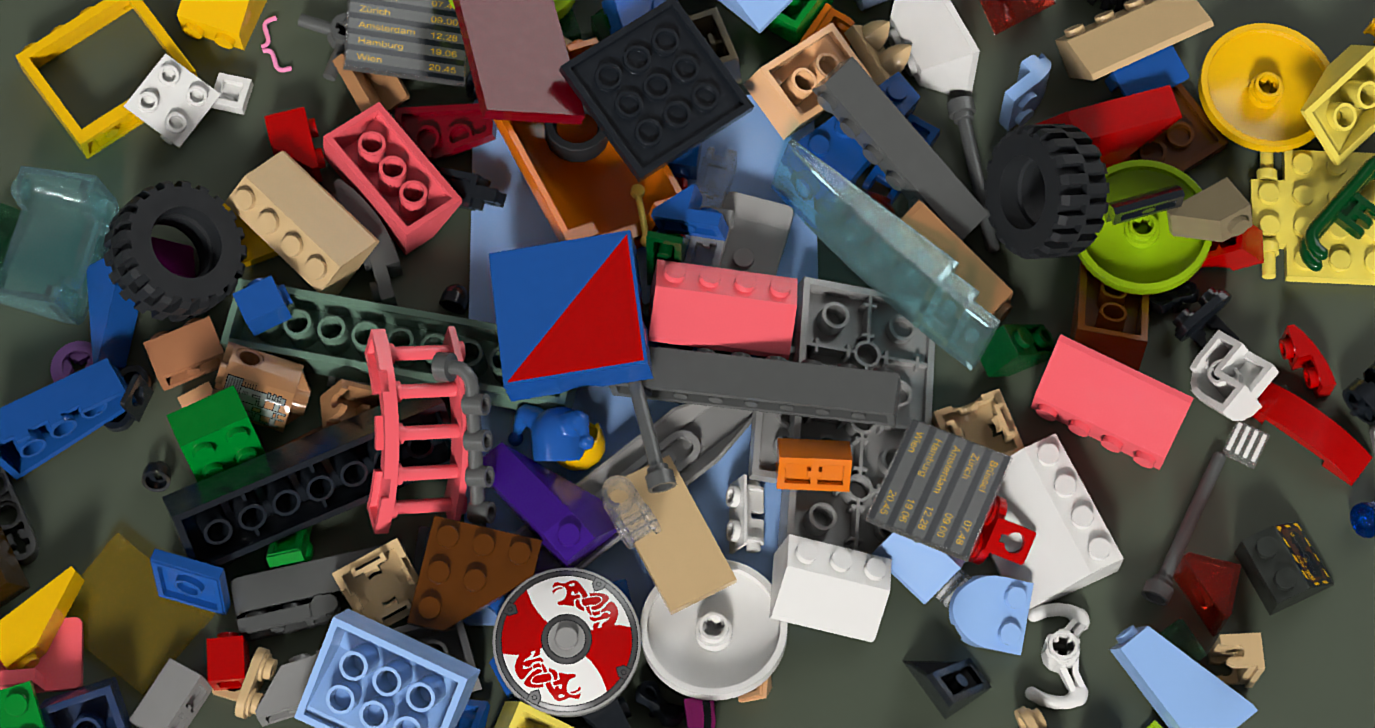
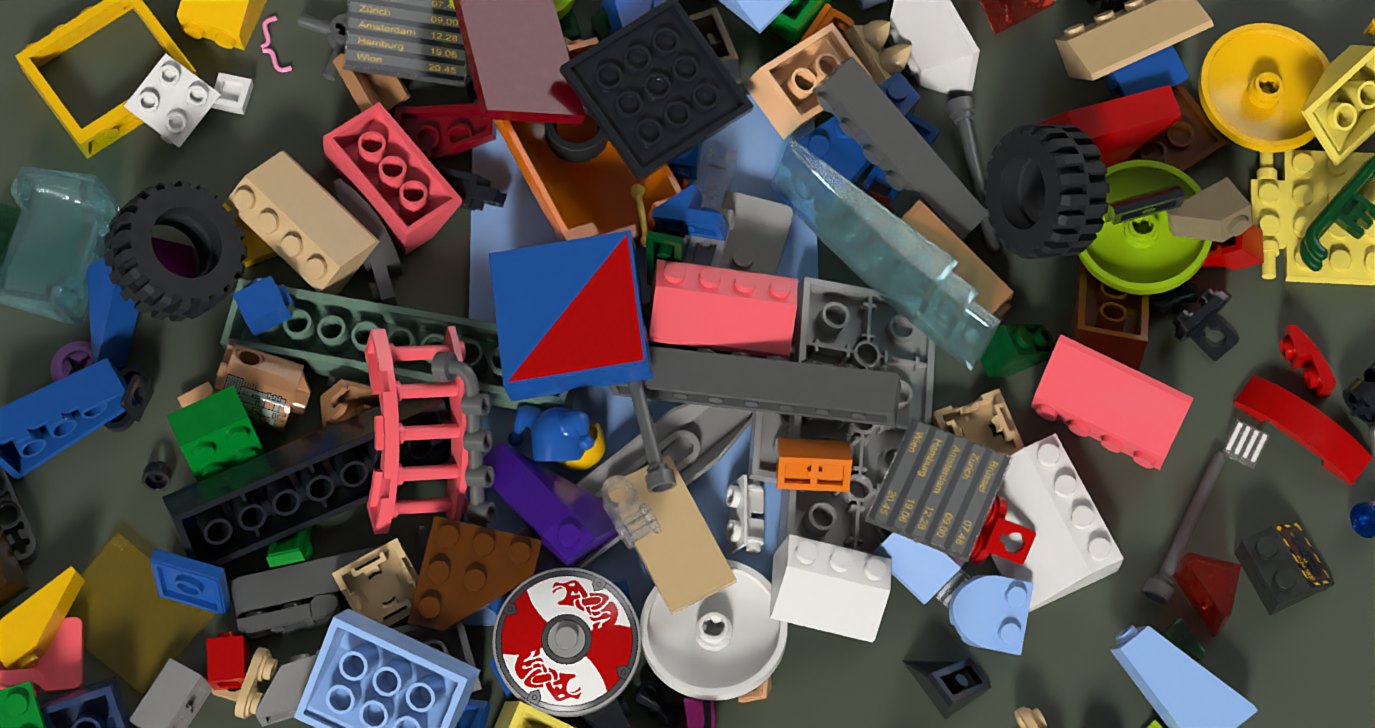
nougat brick [143,316,227,391] -> none
red slope [264,107,326,182] -> none
black hinge [439,284,469,314] -> none
light blue slope [999,53,1051,131] -> none
white piece [1025,603,1090,709] -> none
white brick [1190,330,1279,421] -> none
tan hinge [1208,632,1265,688] -> none

